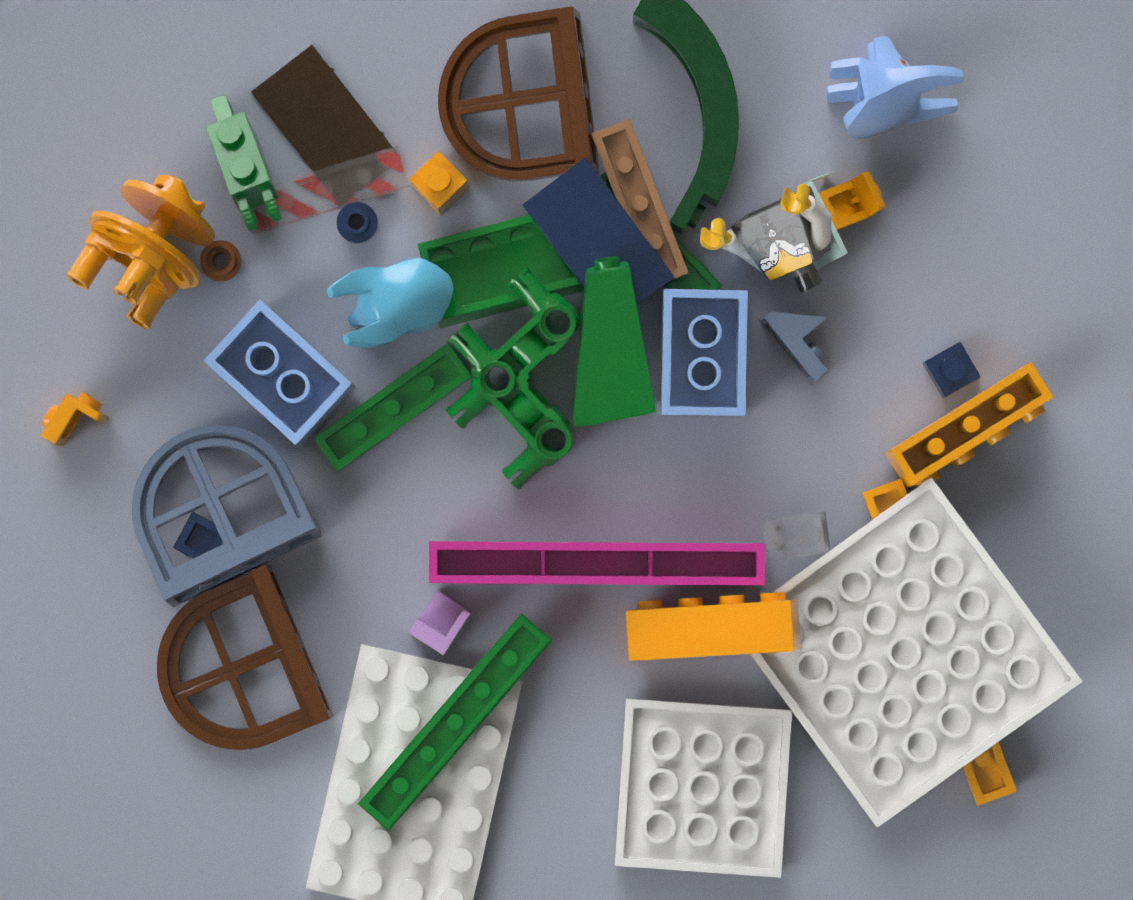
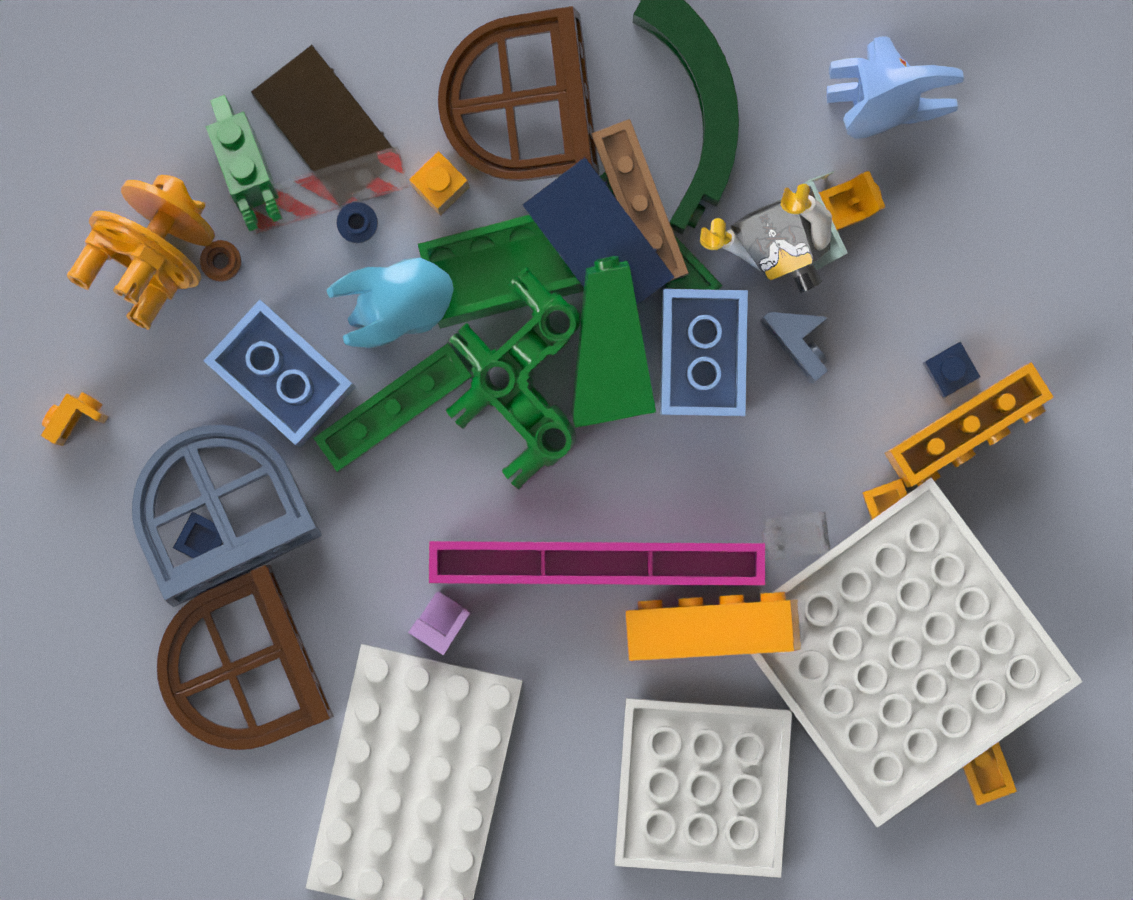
green tile [358,613,553,831] -> none

